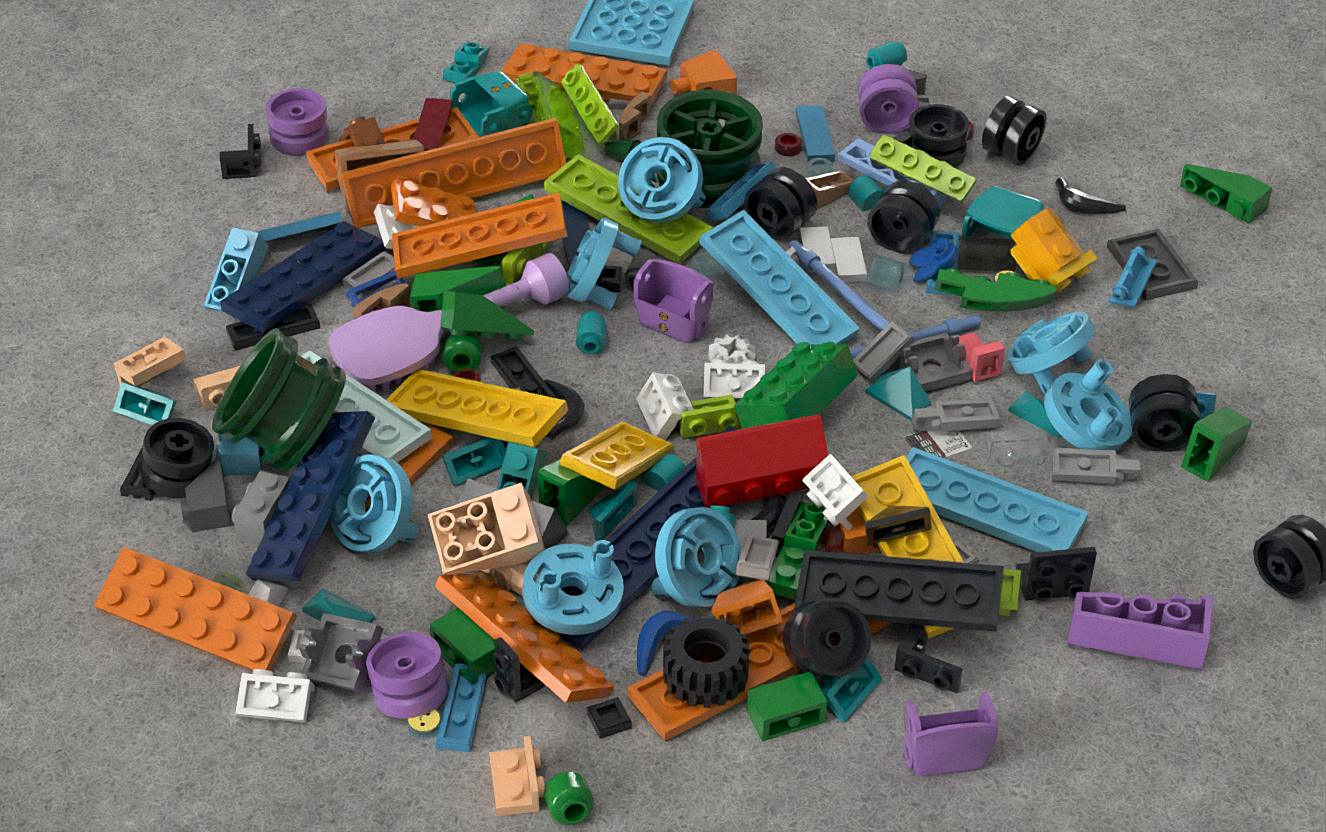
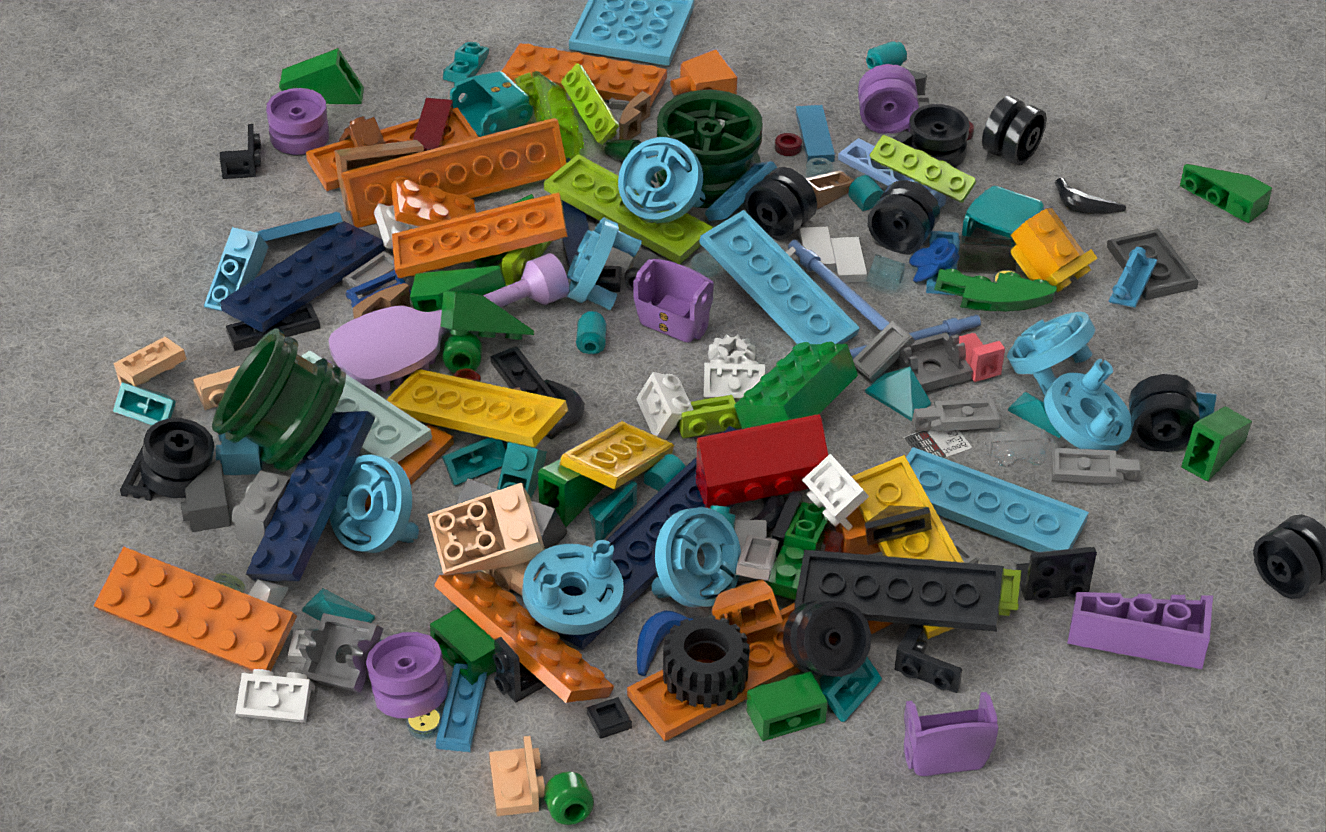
none -> green slope [279,48,364,104]

